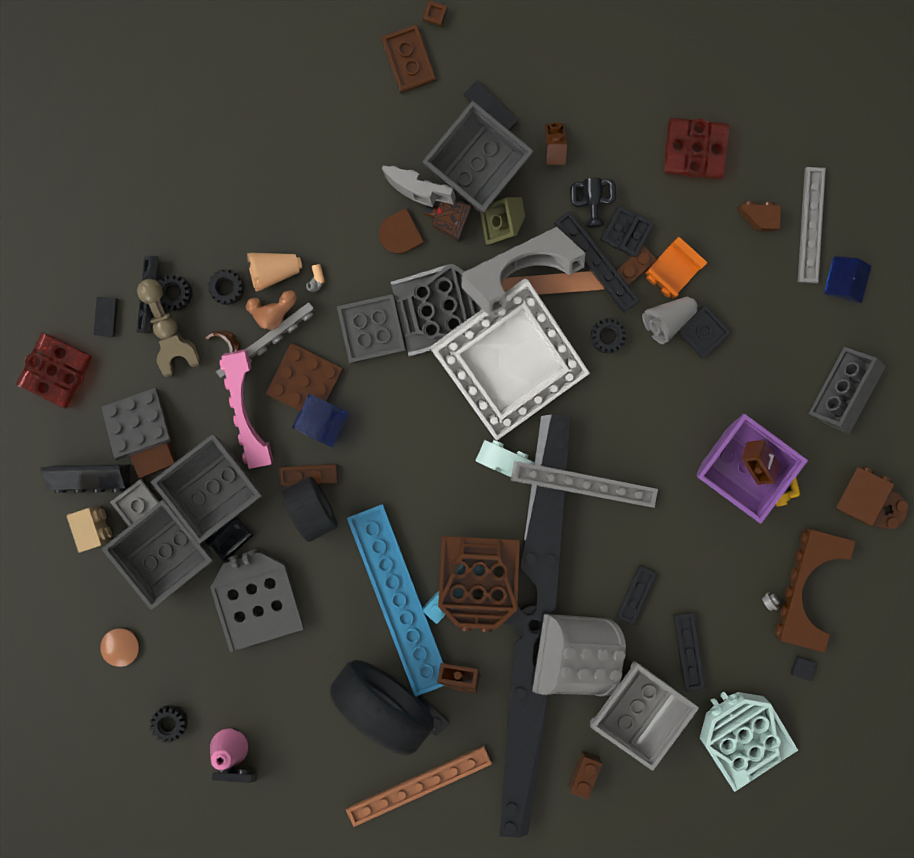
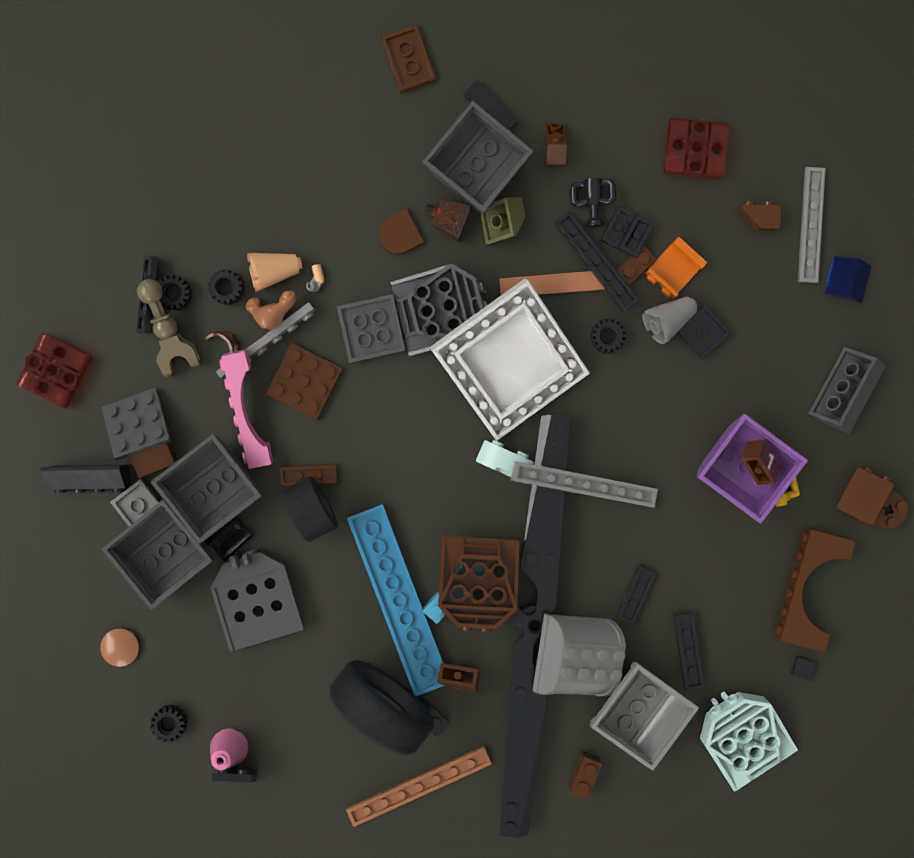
tan brick [66,505,113,552] -> none
black tile [94,297,117,337] -> none
clear blue slope [292,393,349,448] -> none
light grey slope [382,165,456,207] -> none
reddish brown plate [423,0,447,27] -> none
light grey arch [462,227,586,316] -> none
light grey plate [762,592,780,611] -> none

